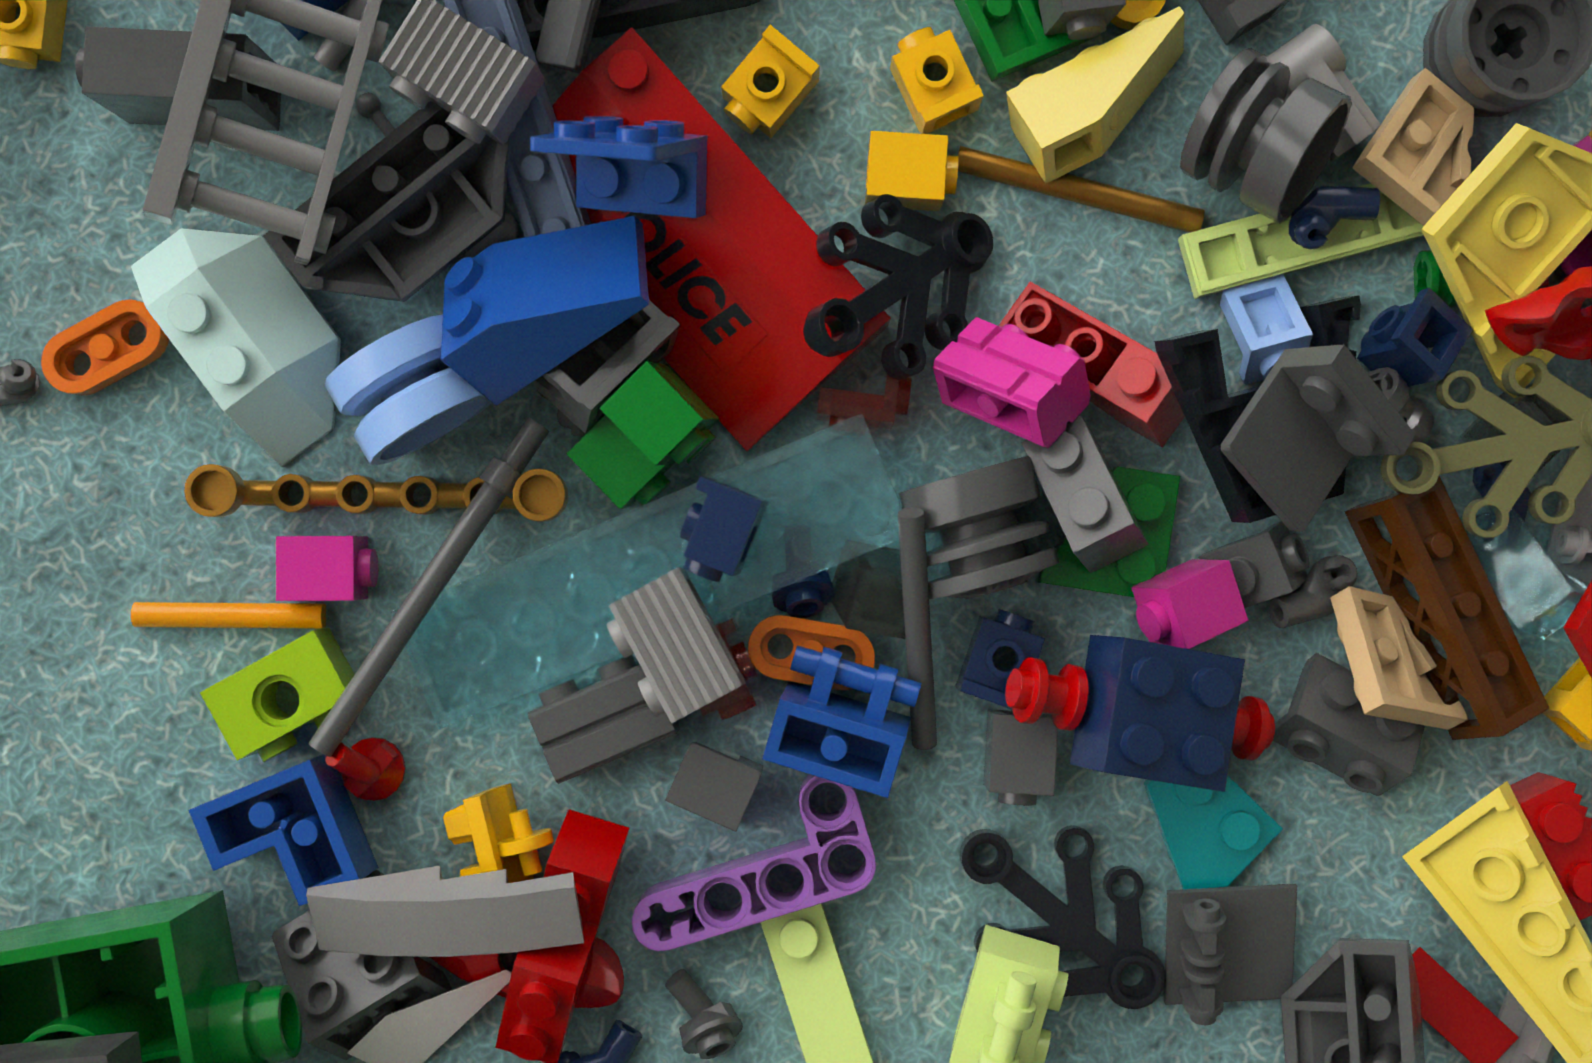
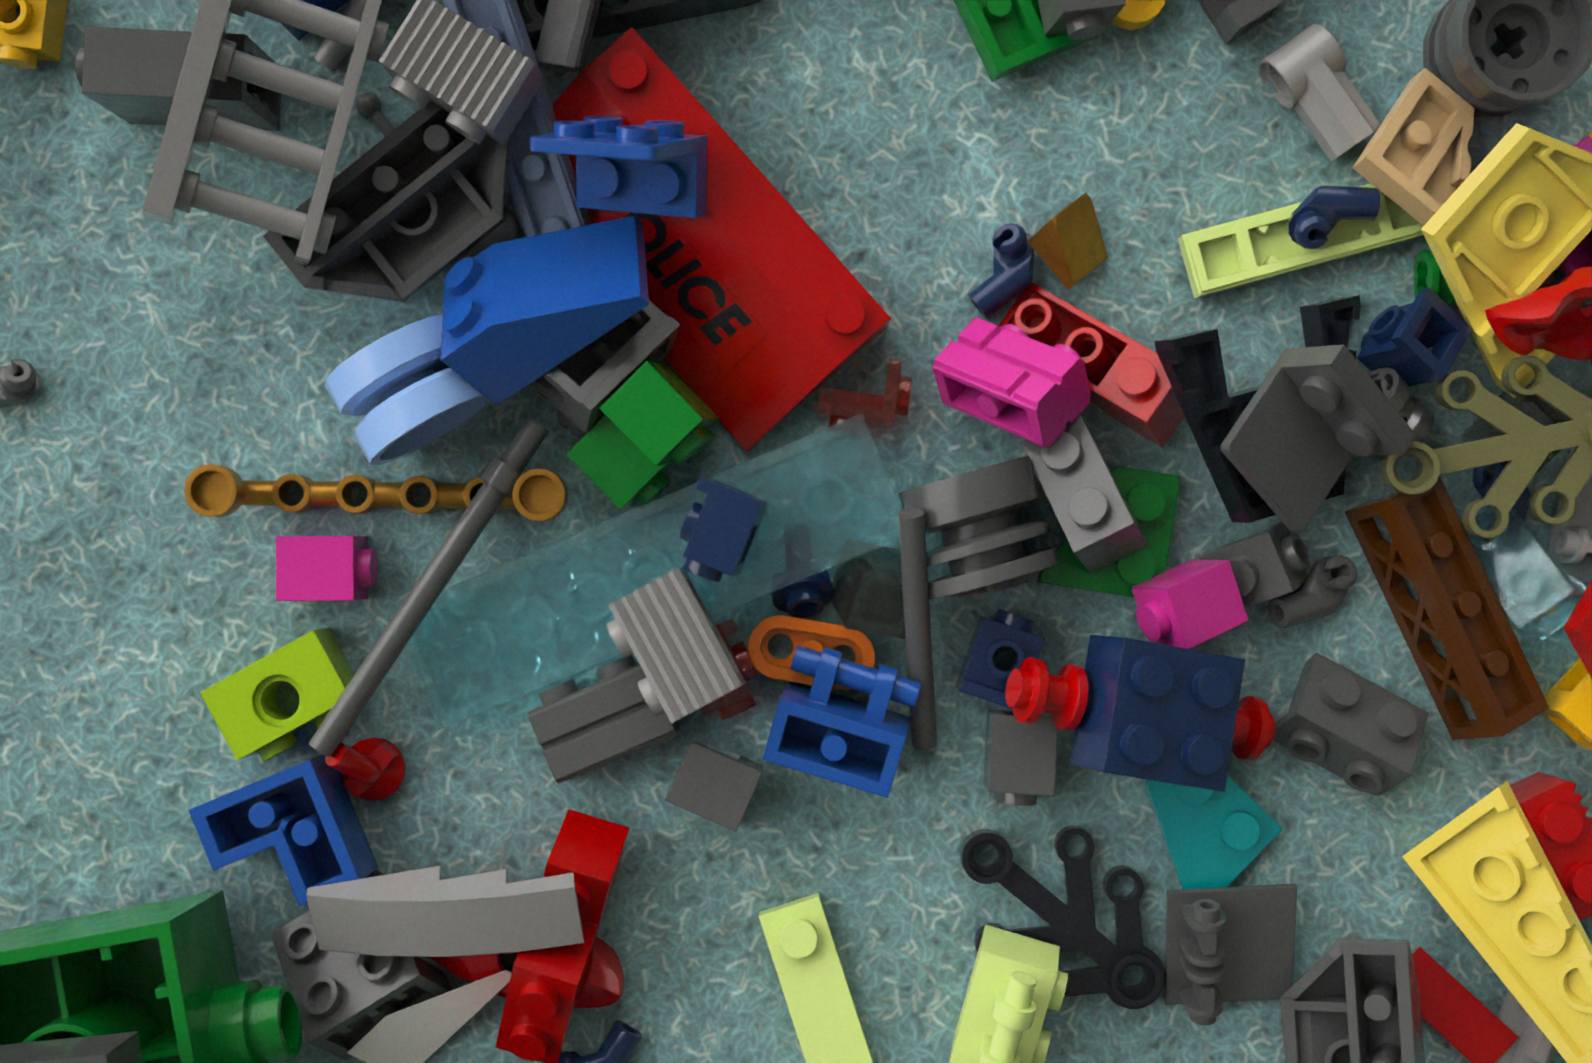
orange plate [41,299,169,396] -> none
light aqua wedge [131,228,341,467] -> none
light orange bar [131,602,326,629] -> none
yellow hips [443,783,554,883] -> none
medium lavender beam [631,774,876,951] -> none
dark grey plate [665,969,743,1059] -> none
yellow brick [721,24,820,138] -> none
black plant [803,194,993,380] -> none
yellow brick [865,131,958,211] -> none
yellow brick [890,27,984,134] -> none
pearl gold bar [957,146,1205,232] -> none
light yellow slope [1006,6,1184,184] -> none
dark grey wheel [1180,48,1352,224] -> none
light blue bracket [1220,274,1313,385] -> none
tan wing [1330,586,1468,730] -> none
none -> dark blue arm [968,223,1035,319]
none -> pearl gold slope [1027,192,1108,290]

